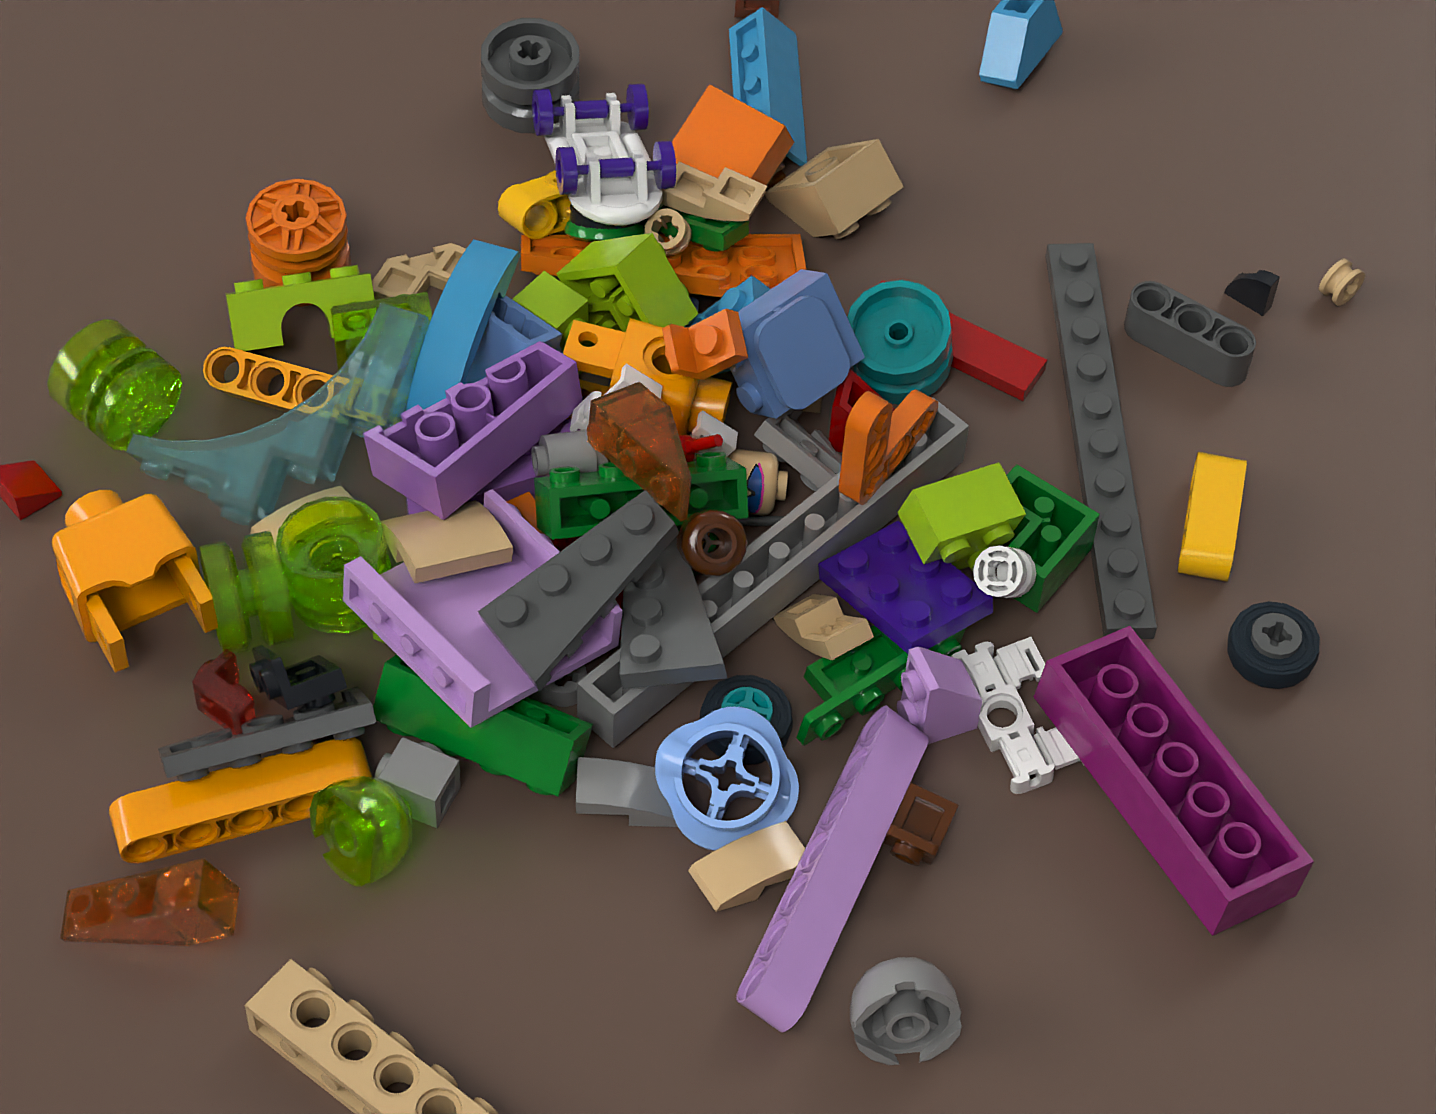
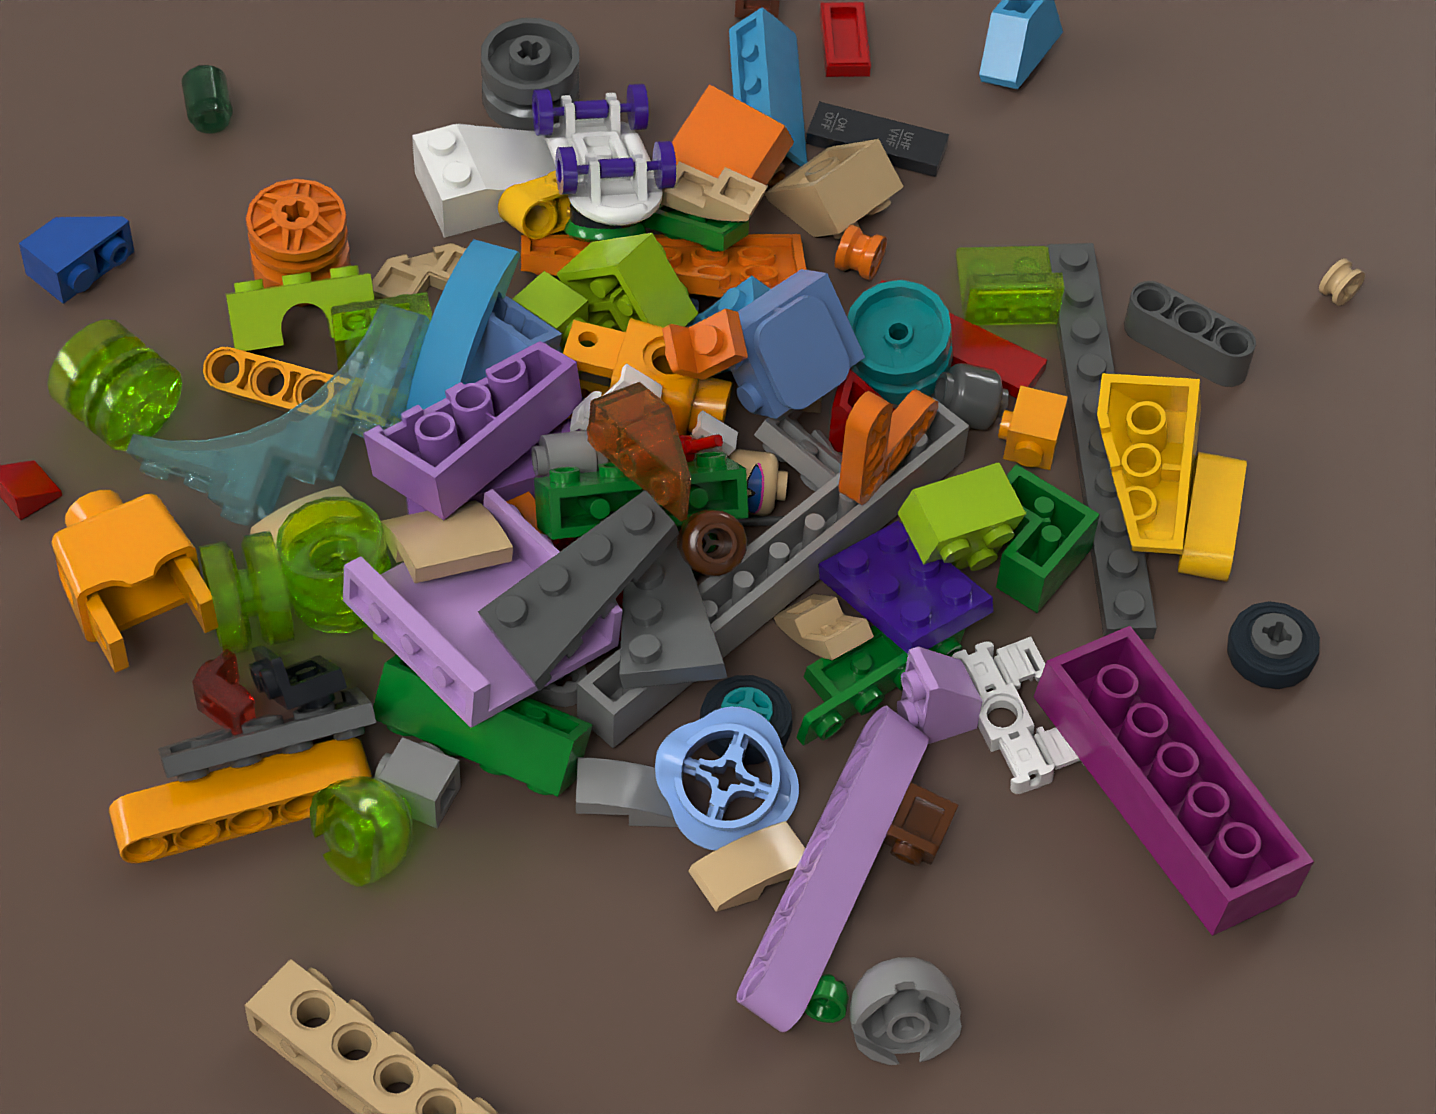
clear orange slope [60,858,240,946] -> none
tan bush [645,208,691,256] -> none
white wheel [973,545,1036,598] -> none
black tile [1224,270,1280,316] -> none
none -> blue slope [19,216,134,304]
none -> clear green brick [181,65,233,134]
none -> white slope [412,124,556,238]
none -> green hinge [805,974,849,1023]
none -> black tile [806,101,949,177]
none -> red tile [820,2,871,77]
none -> orange wheel [834,224,887,281]
none -> dark grey head [934,363,1009,430]
none -> clear neon green bracket [955,246,1064,325]
none -> light orange brick [998,386,1068,470]
none -> yellow wedge [1097,373,1201,554]

